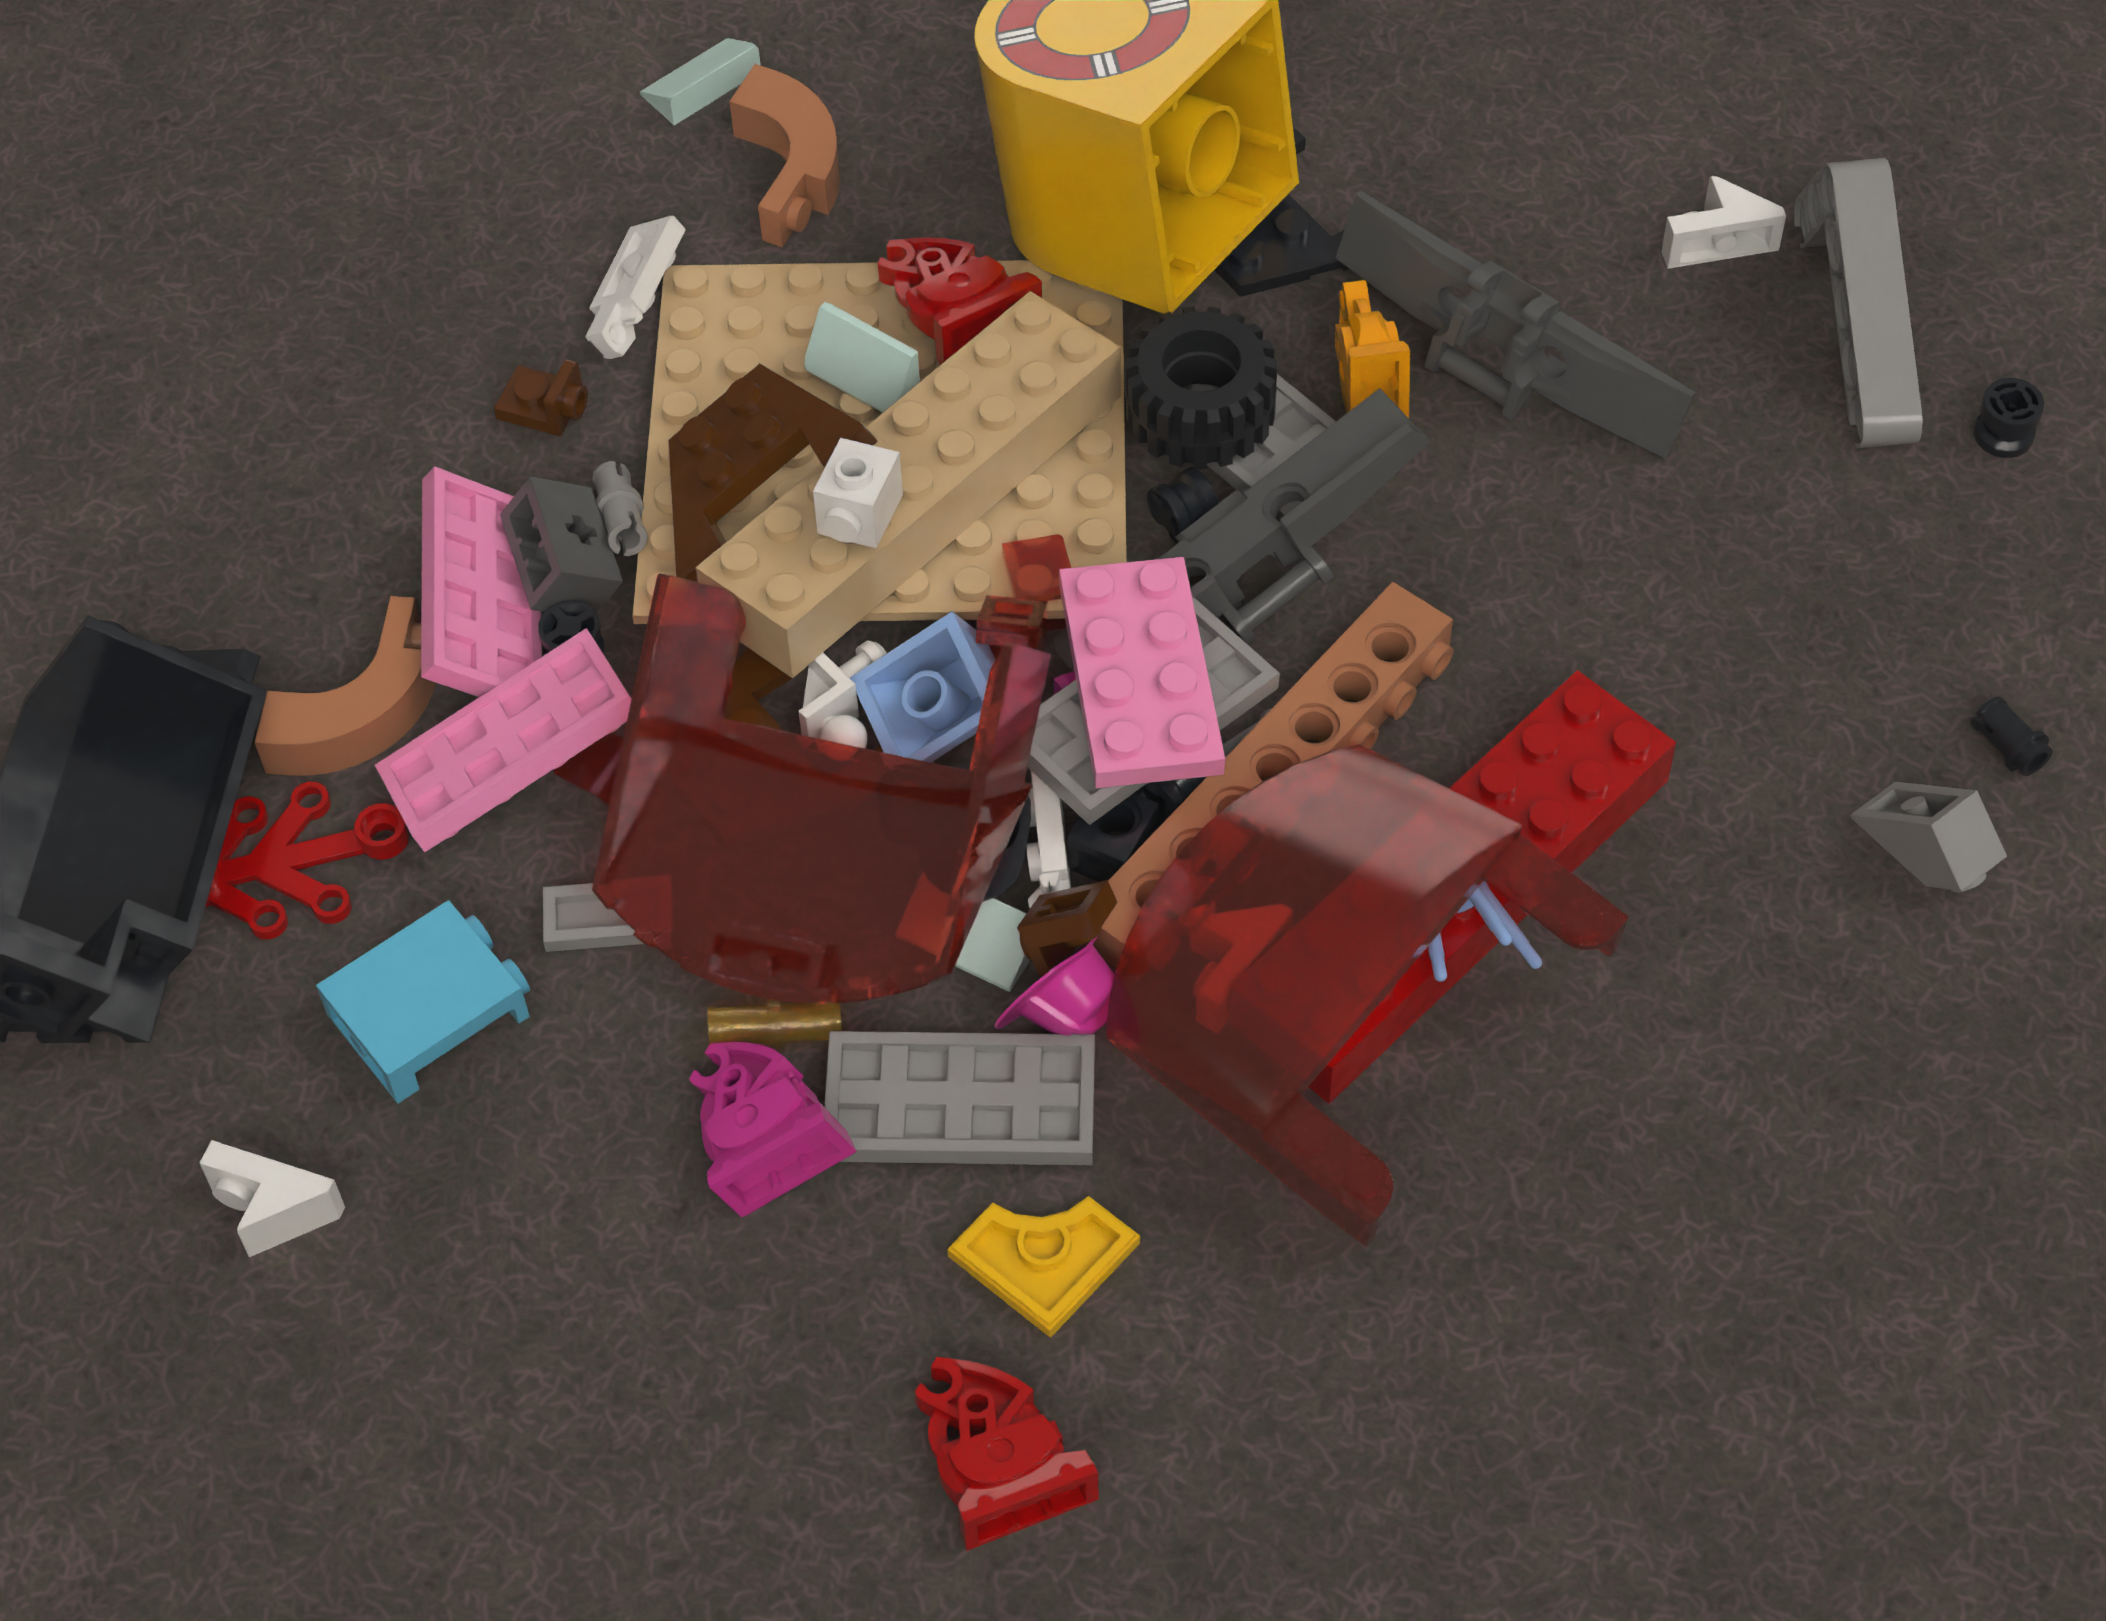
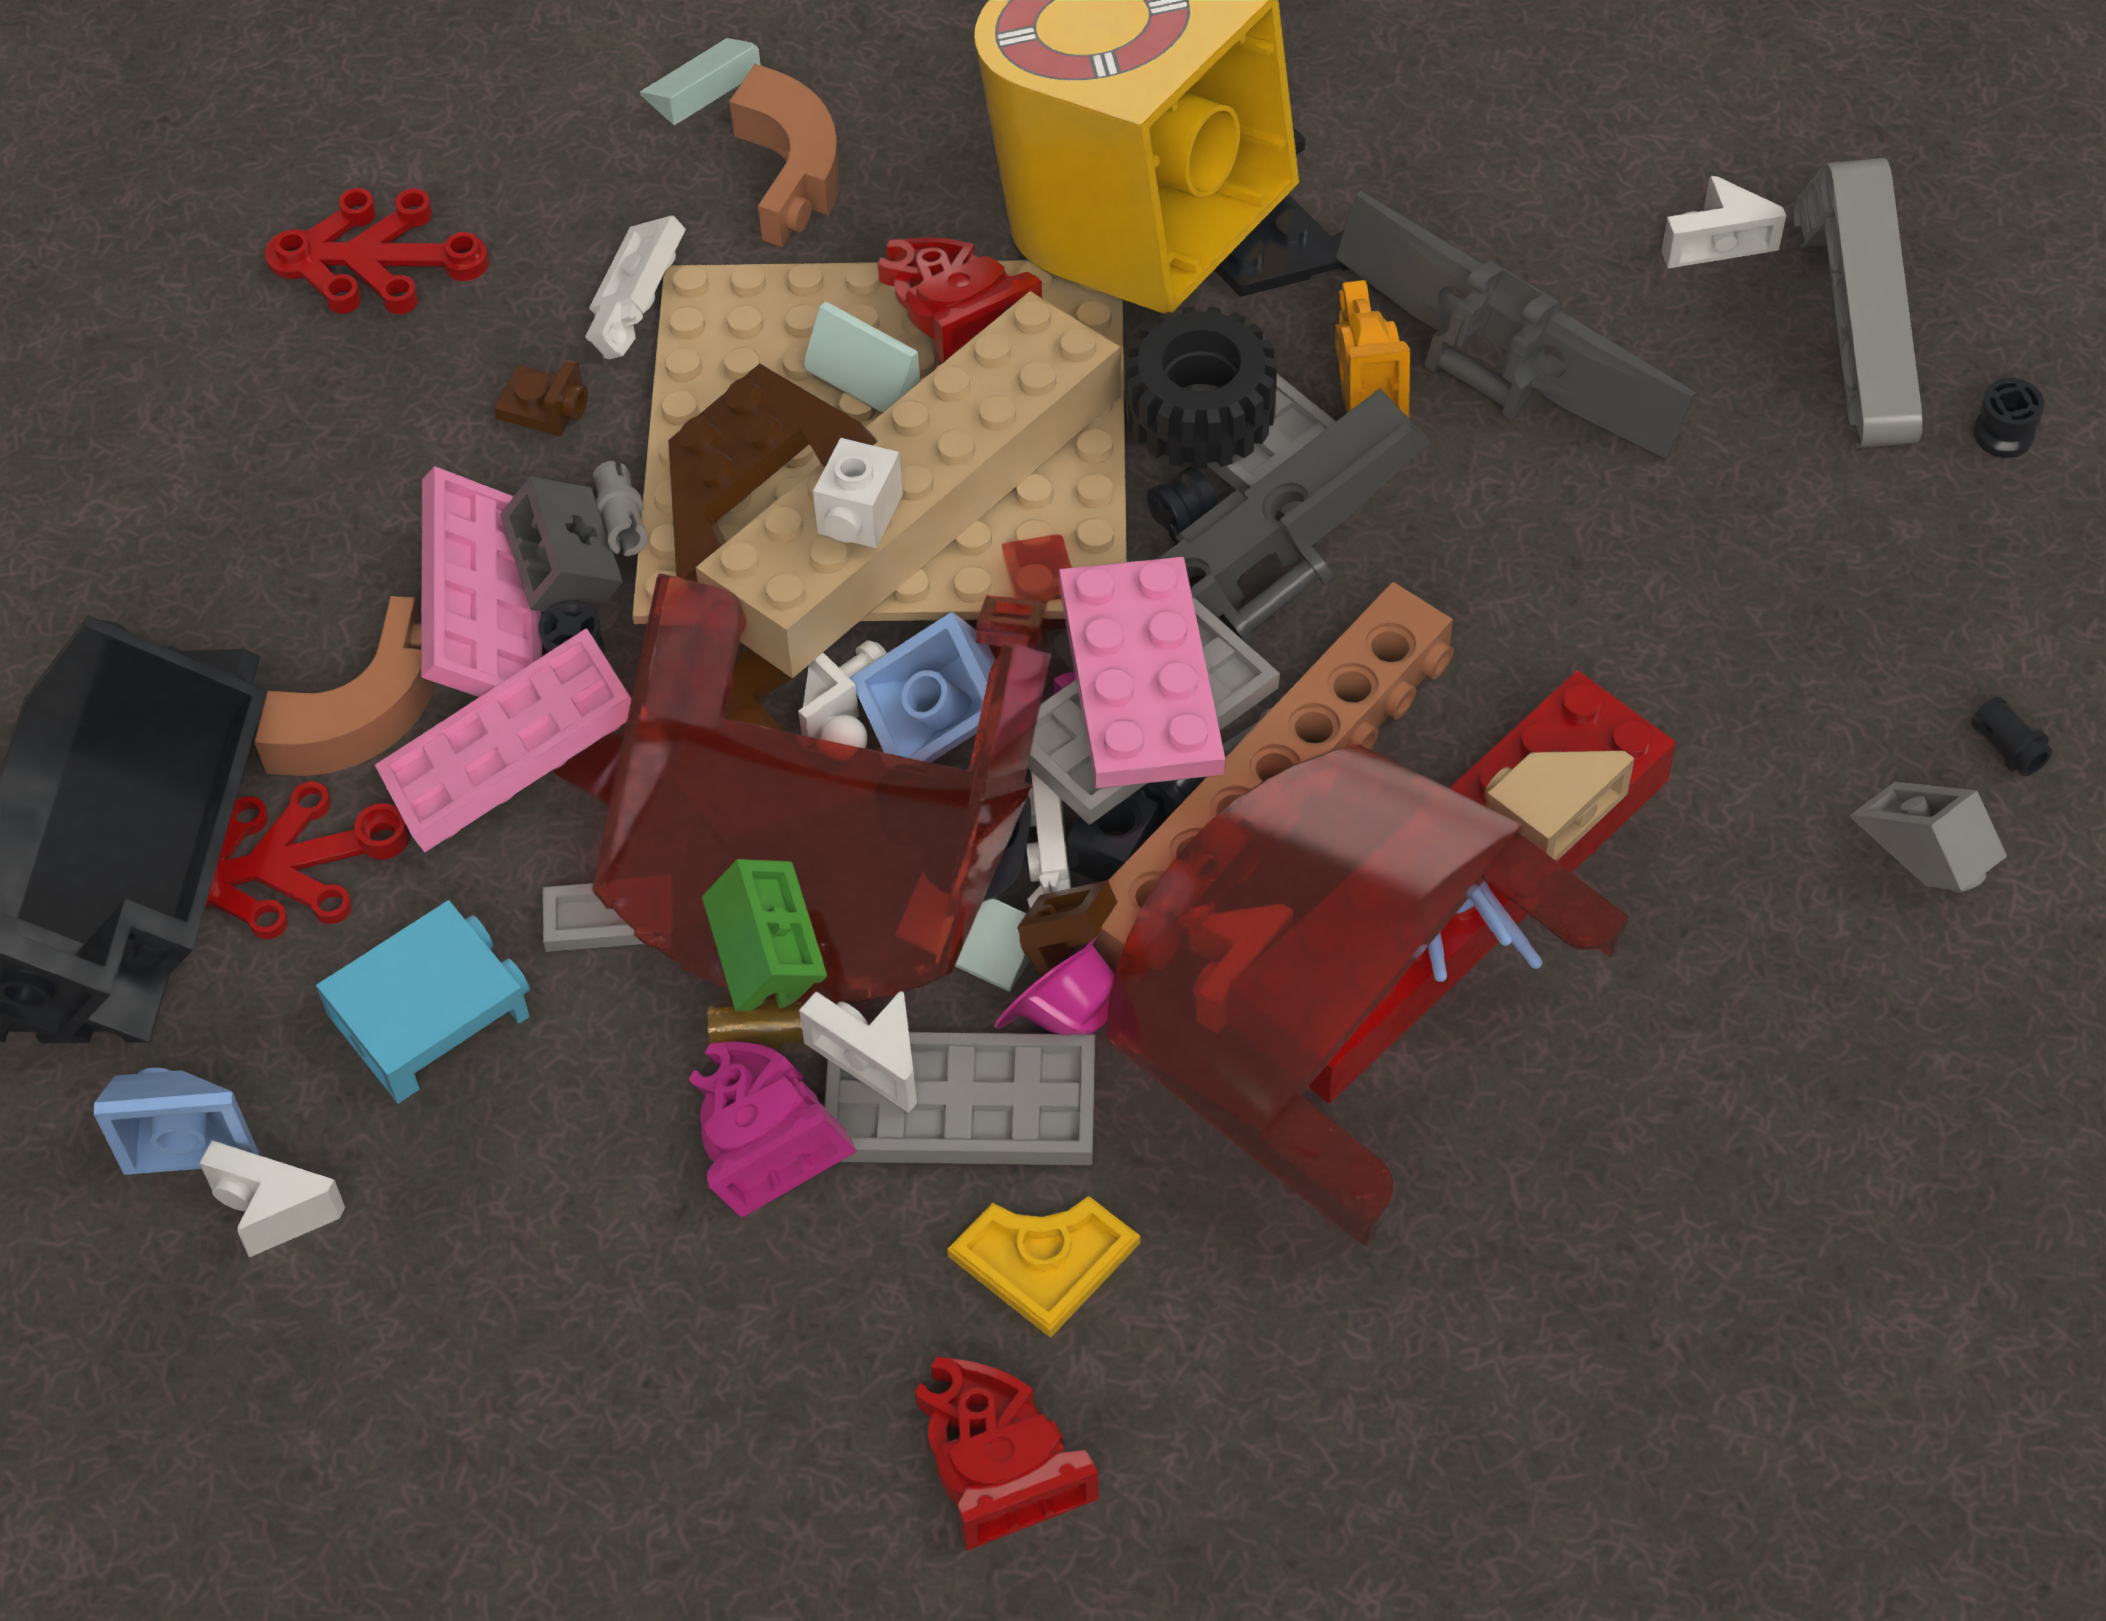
none -> light blue slope [94,1068,259,1175]
none -> red plant [265,188,489,314]
none -> bright green hinge [702,859,827,1012]
none -> white slope [799,991,917,1113]
none -> tan slope [1483,751,1635,874]

